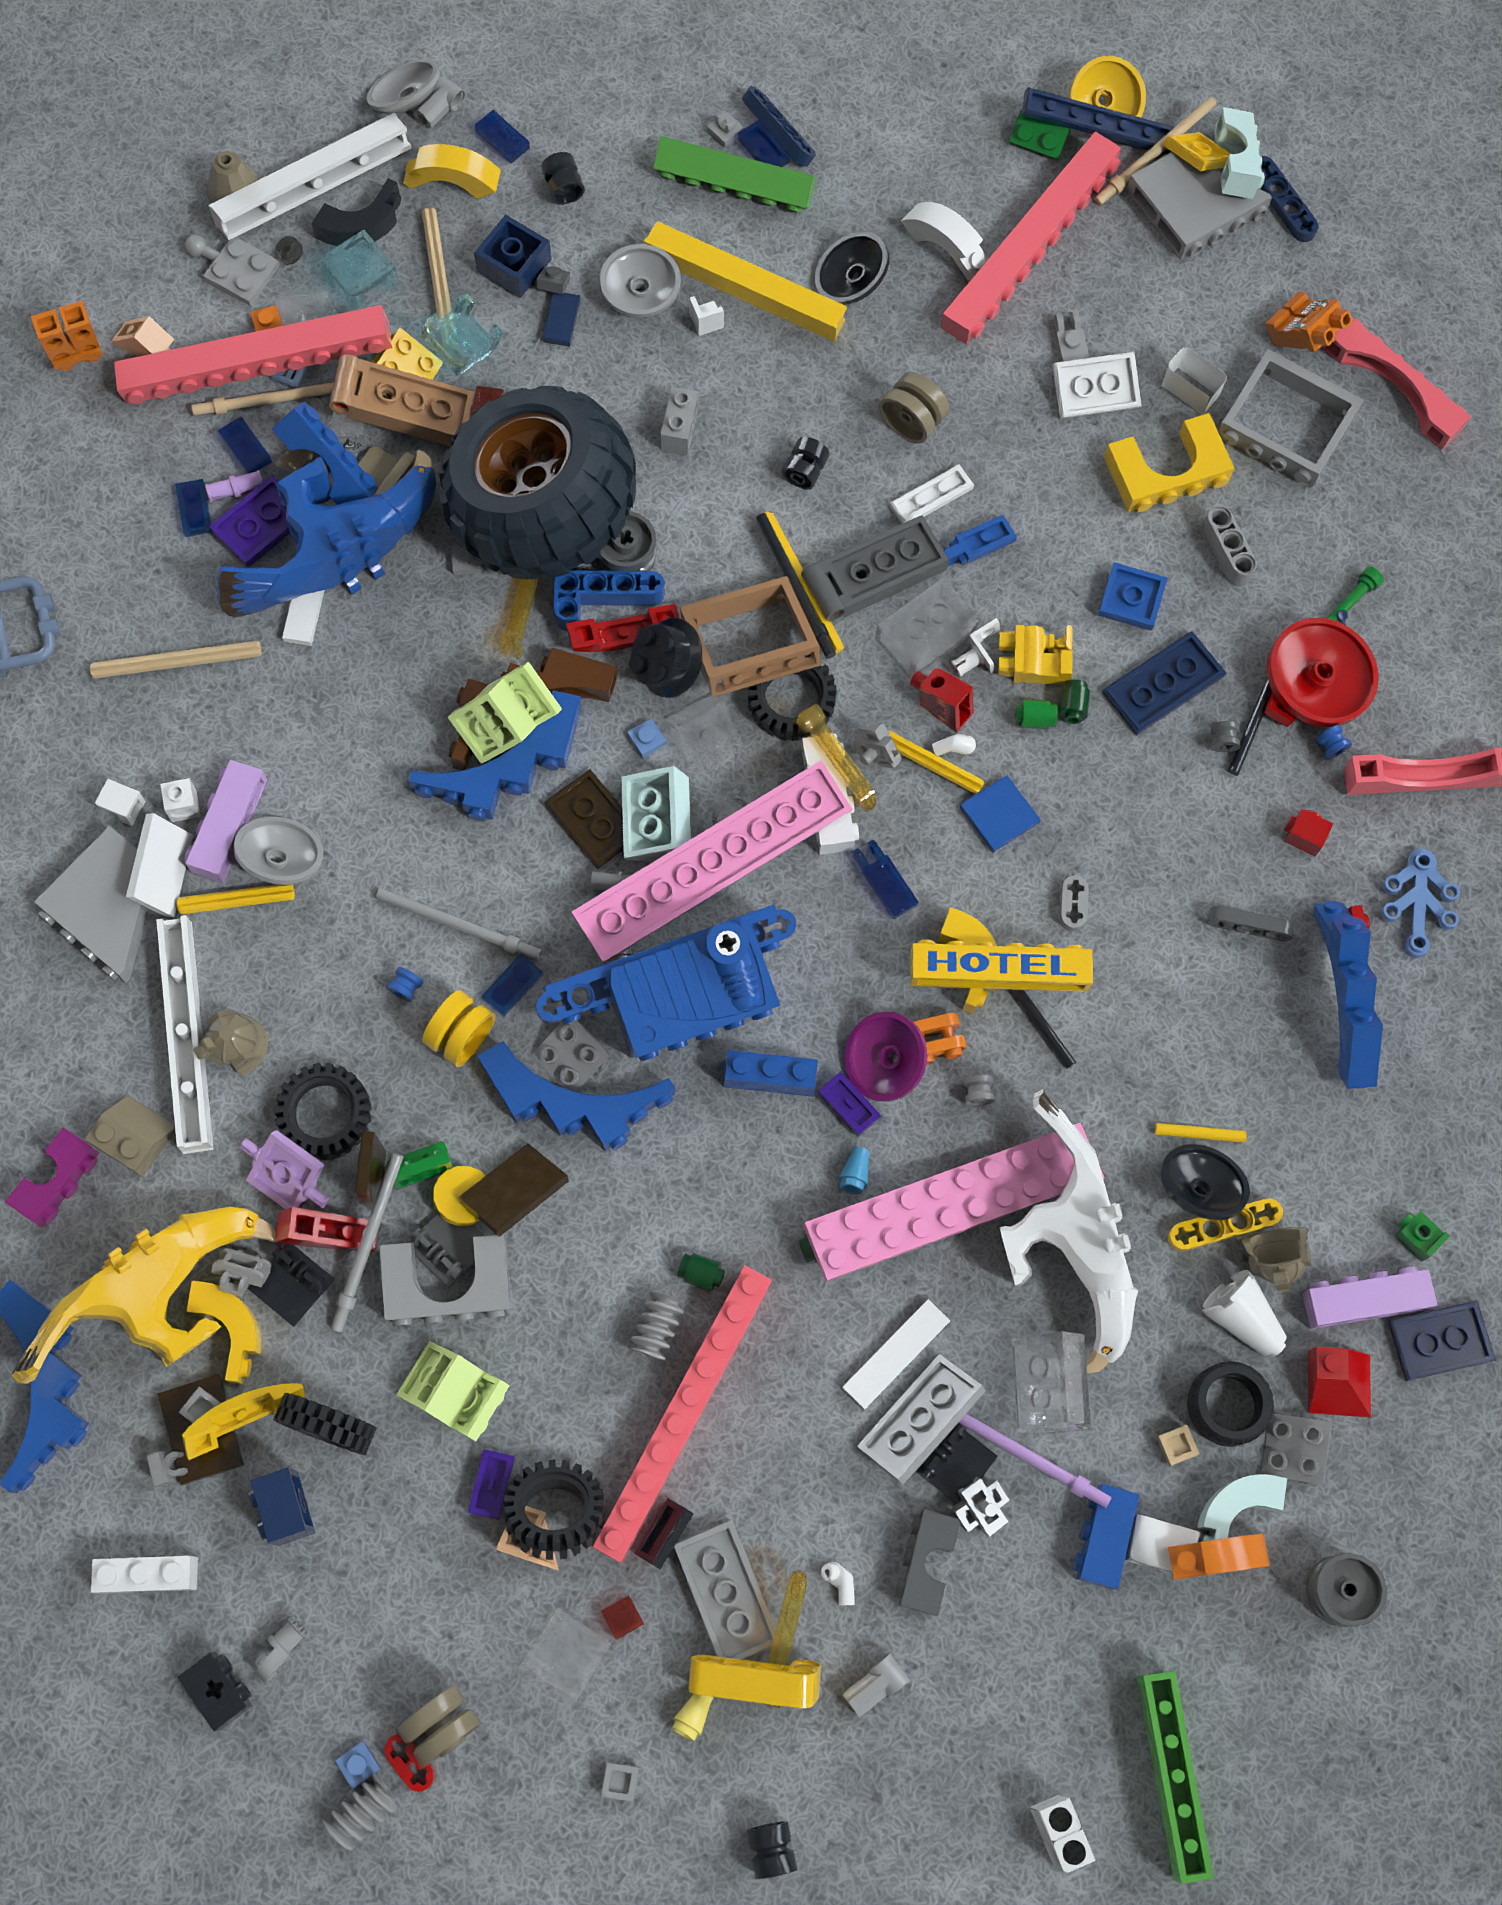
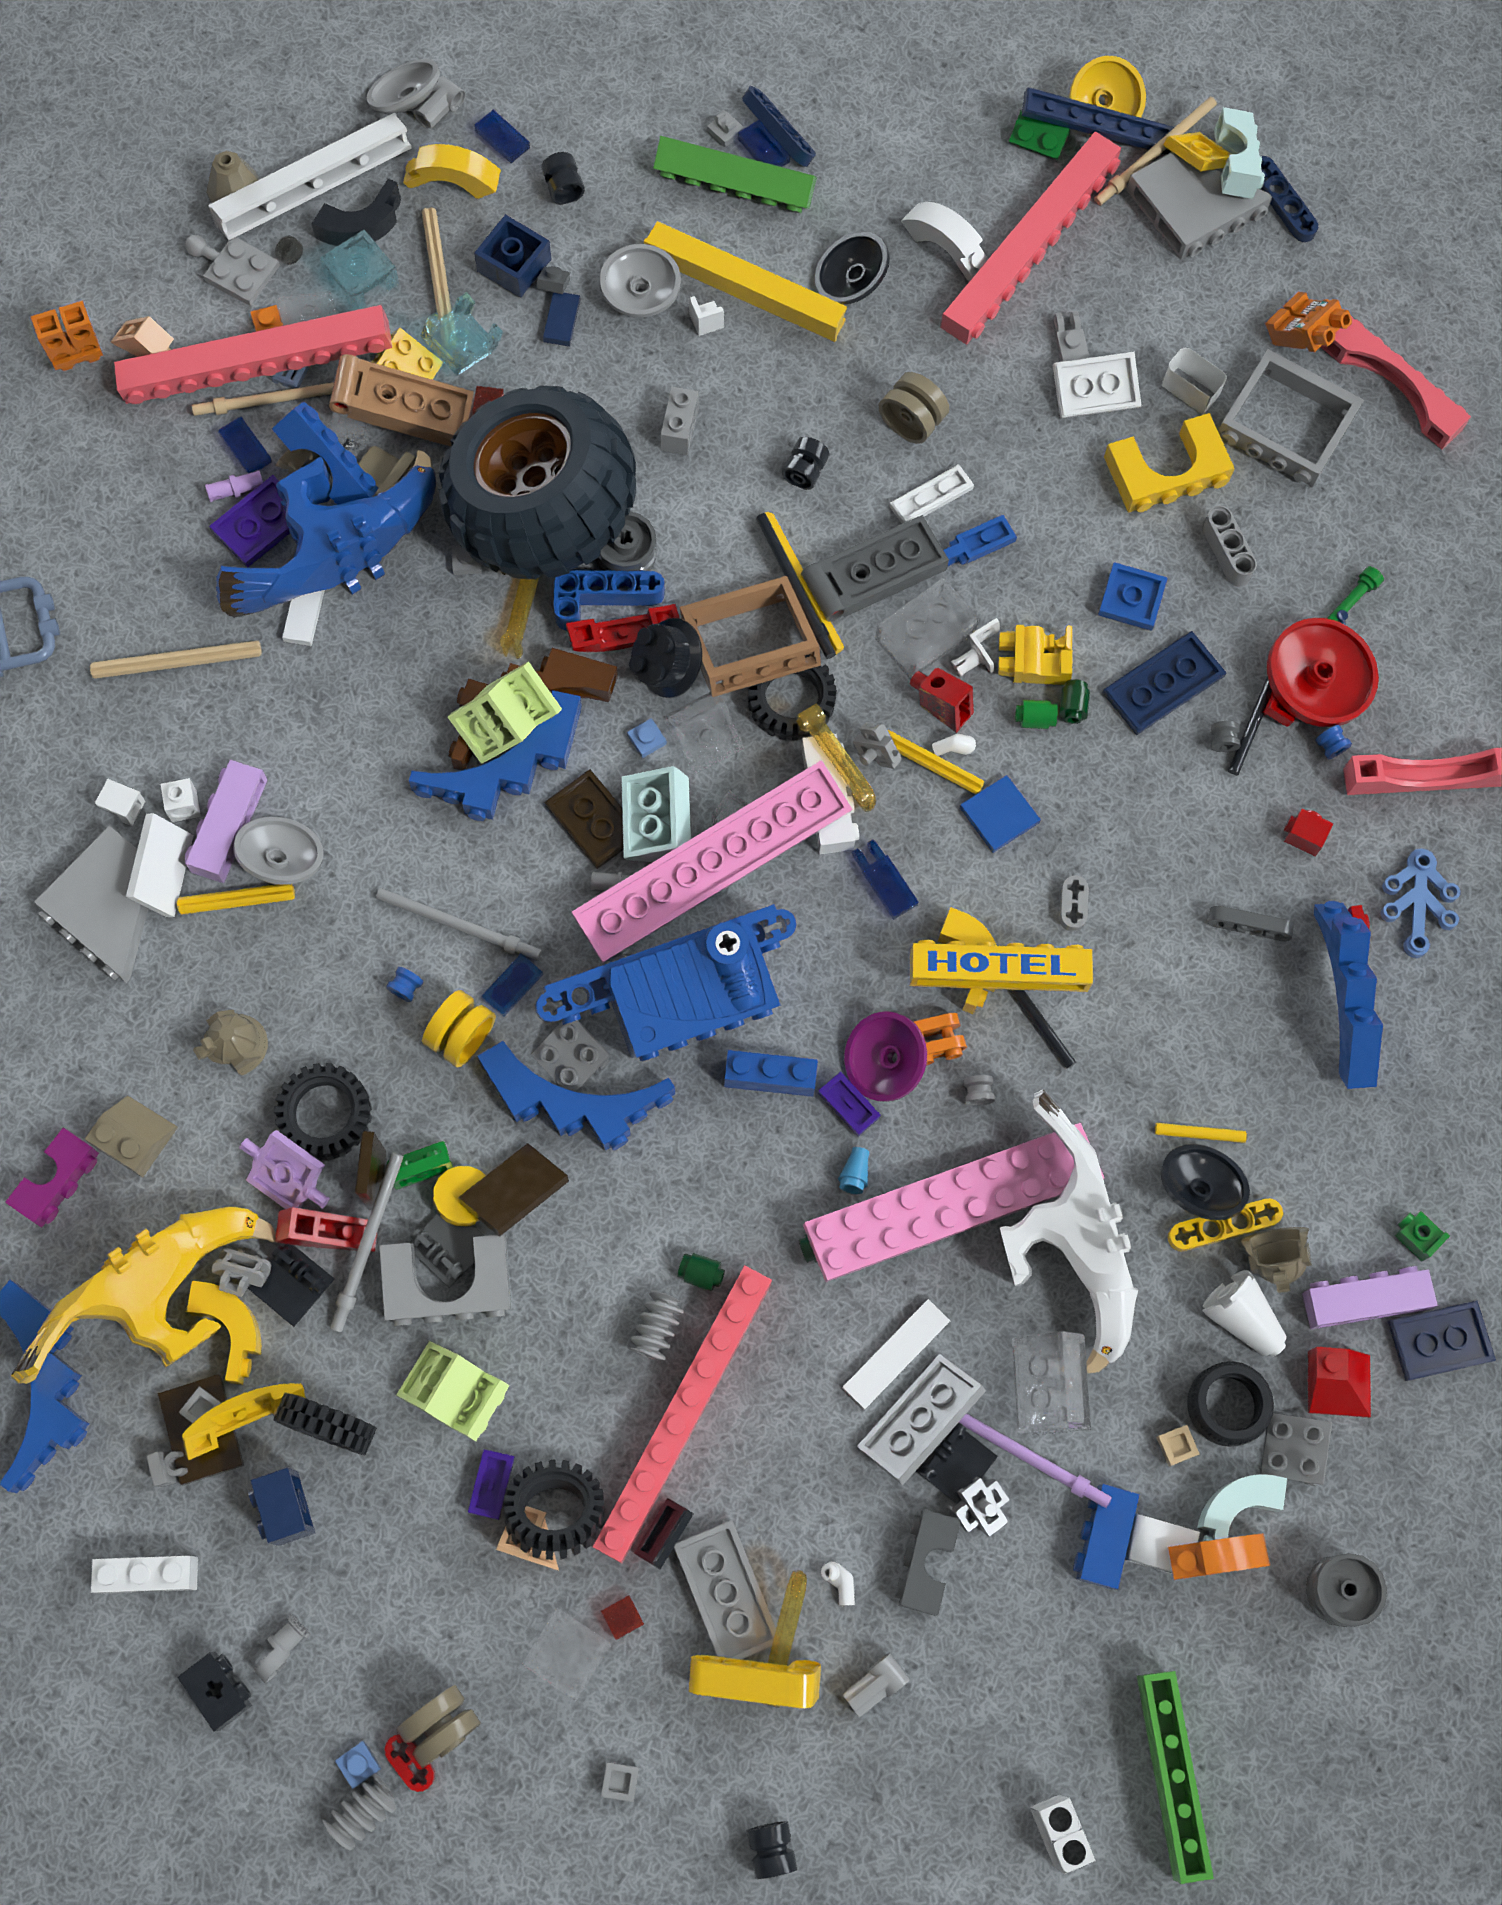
white tile [156,915,214,1154] -> none
clear blue plate [175,479,212,537] -> none
light yellow cone [672,1694,713,1741] -> none

